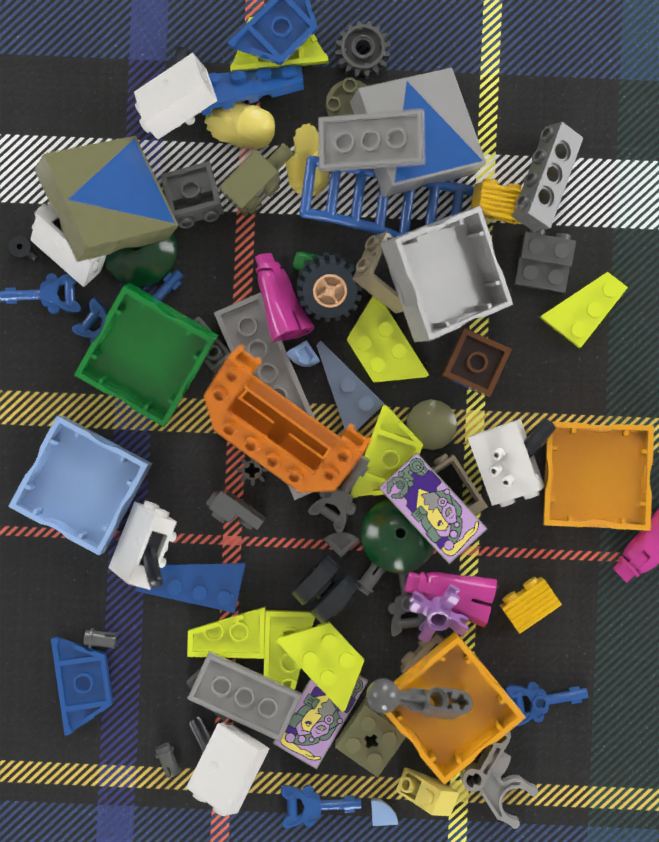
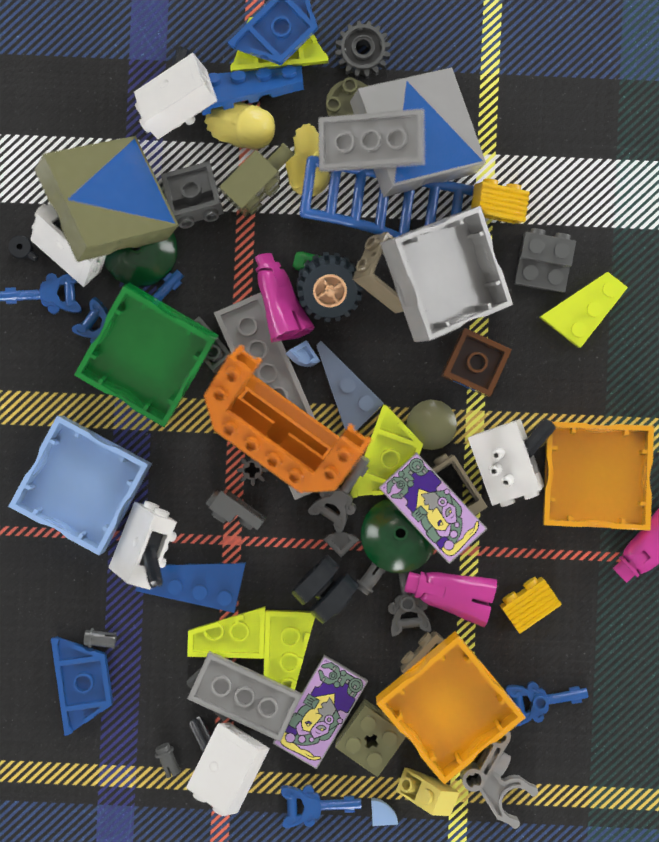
neon yellow wing [276,622,364,712] -> none
neon yellow wing [346,296,429,383] -> none
dark grey beam [366,679,472,720] -> none
medium lavender pin [409,584,468,643] -> none
dark grey brick [512,122,583,231] -> none

